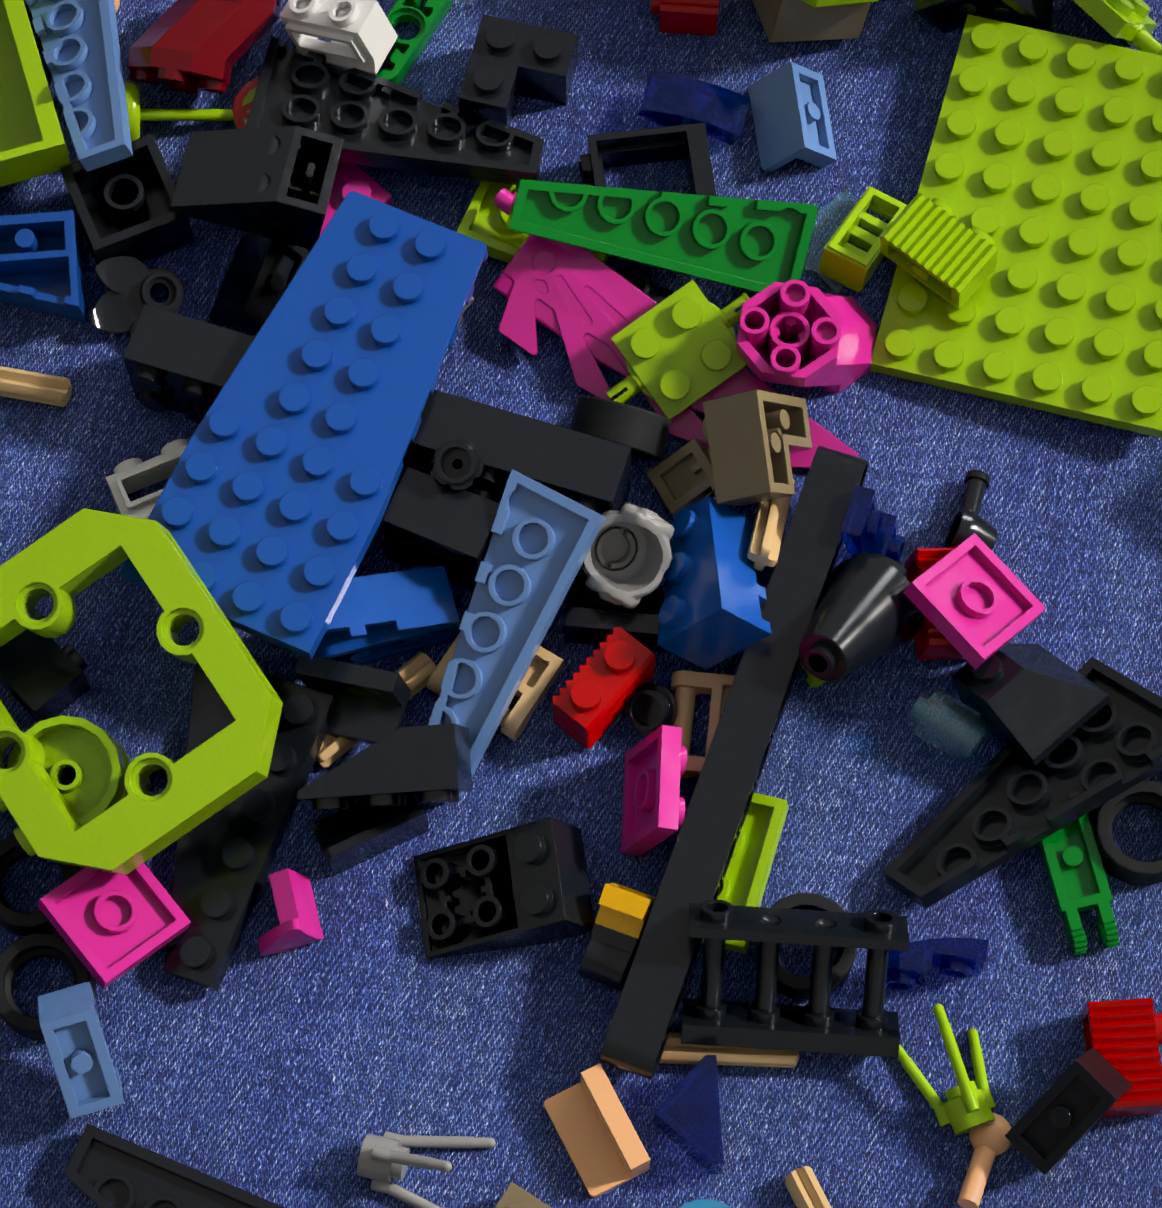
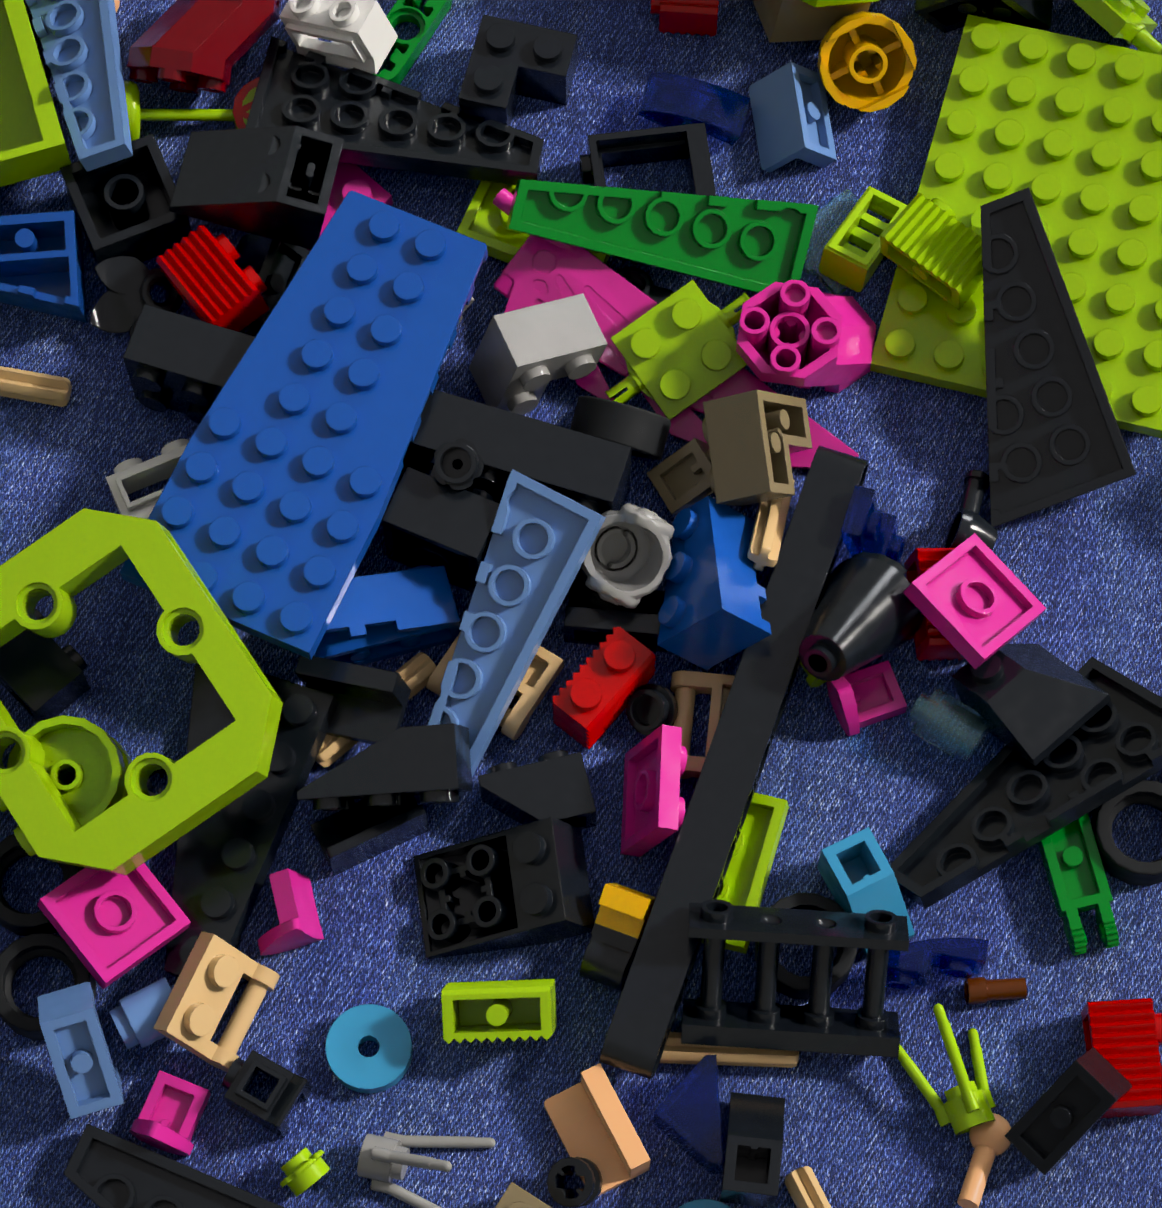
none -> medium blue brick [109,977,175,1050]
none -> dark pink tile [129,1070,211,1156]
none -> tan plate [153,931,280,1072]
none -> red brick [156,225,269,332]
none -> black window [222,1050,312,1138]
none -> lime plate [280,1147,331,1197]
none -> dark azure piece [325,1004,413,1094]
none -> lime brick [441,979,557,1044]
none -> light grey brick [469,293,607,415]
none -> black slope [478,750,596,830]
none -> black bush [547,1157,603,1207]
none -> black slope [720,1092,785,1208]
none -> yellow cylinder [817,11,917,112]
none -> dark azure slope [817,827,915,959]
none -> dark pink tile [827,660,907,737]
none -> reddish brown piece [964,977,1027,1005]
none -> black wing [981,187,1136,527]

